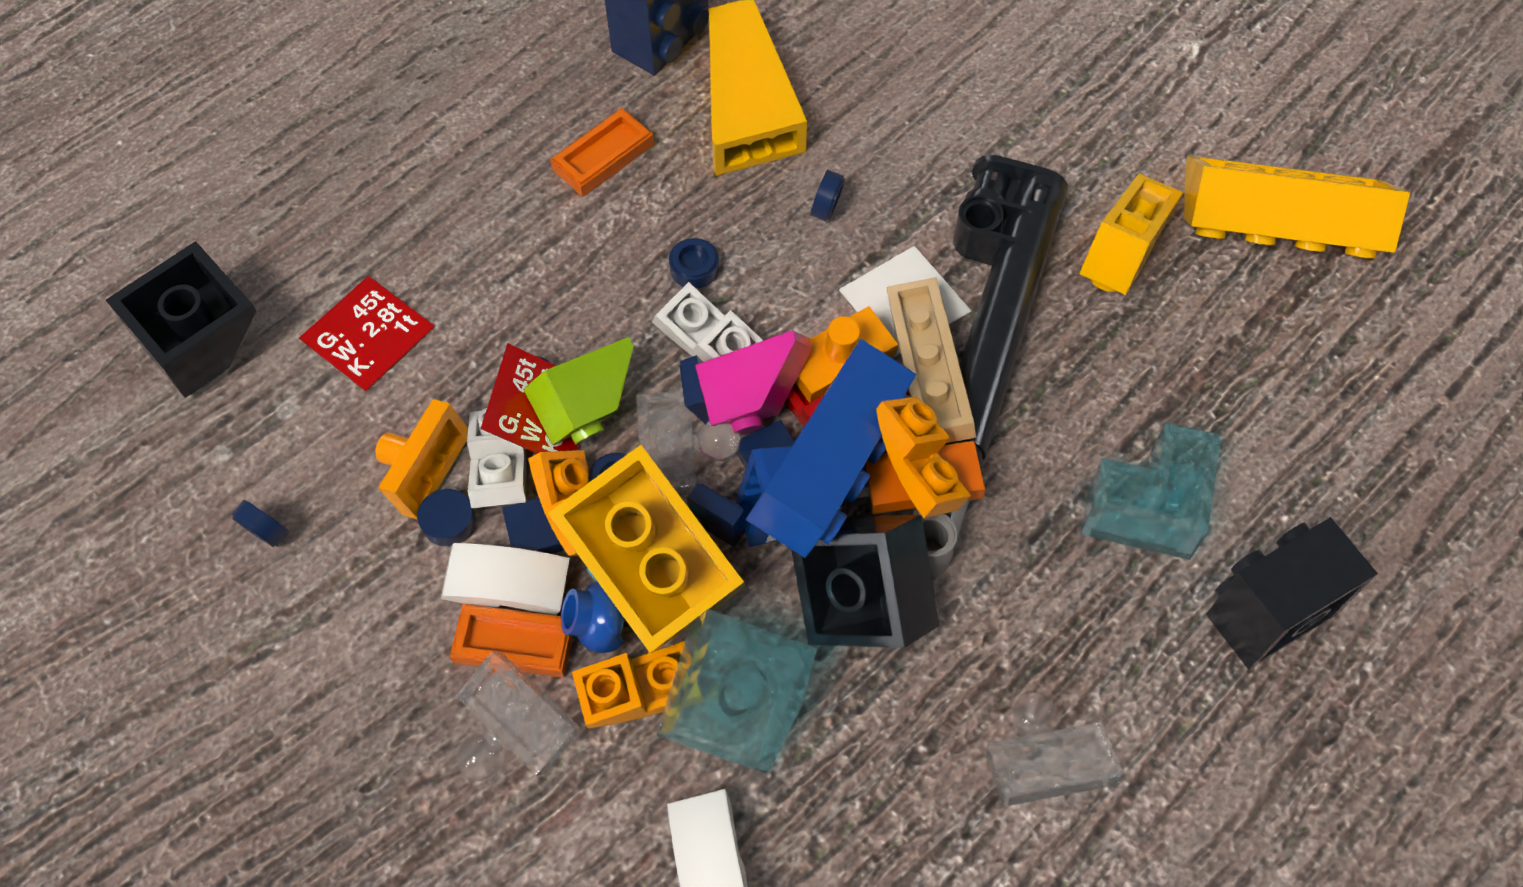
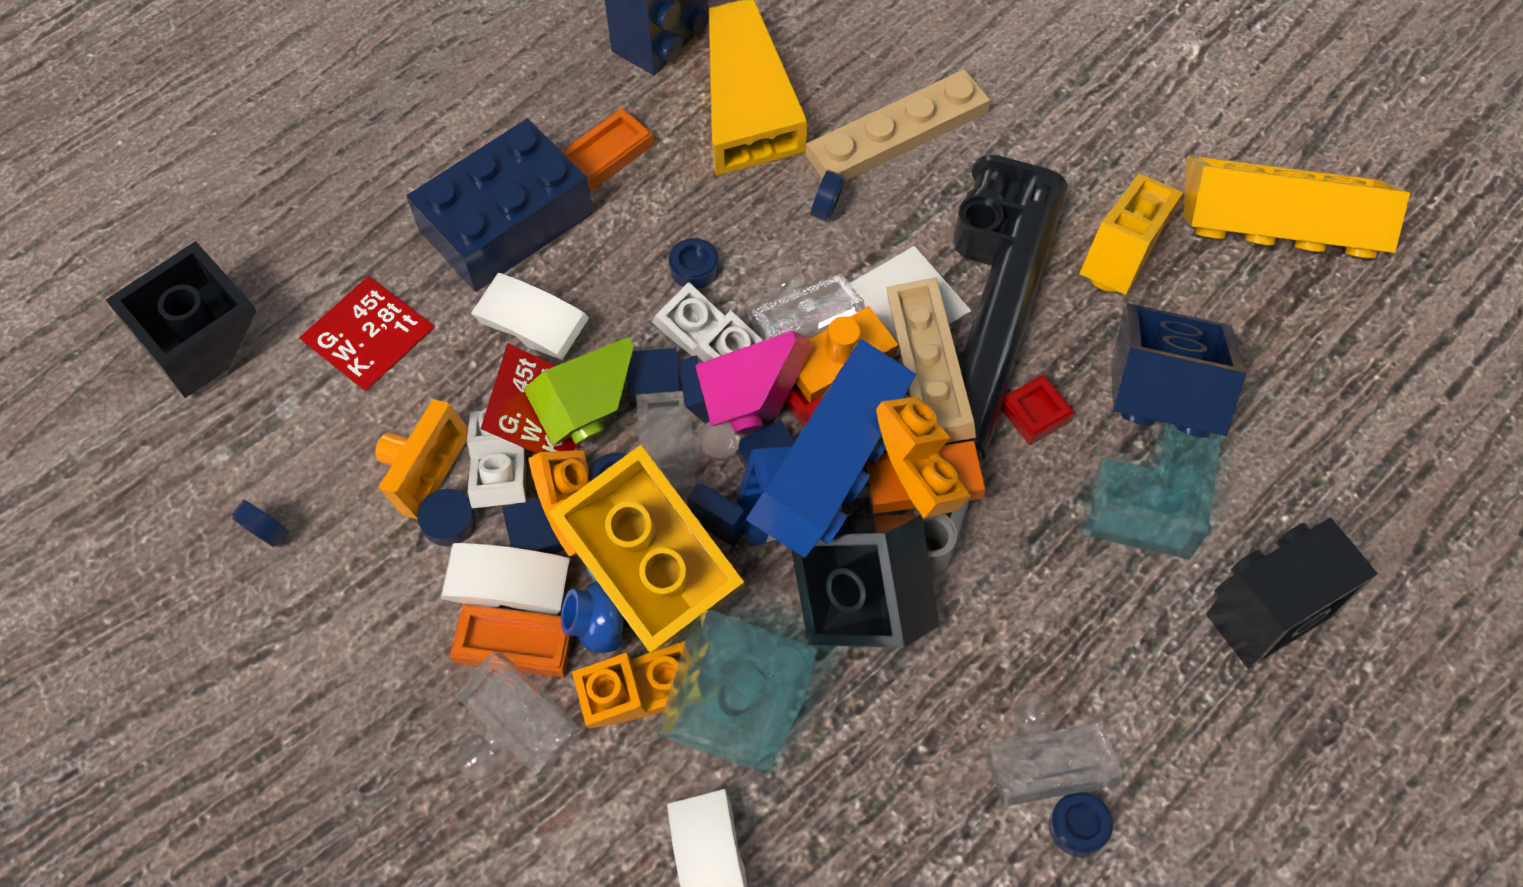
none -> dark blue brick [406,118,593,293]
none -> white slope [471,273,589,360]
none -> dark blue tile [626,348,681,406]
none -> clear plate [750,266,865,340]
none -> tan plate [805,69,991,181]
none -> red tile [1001,374,1075,446]
none -> dark blue tile [1048,792,1113,857]
none -> dark blue brick [1111,303,1246,438]

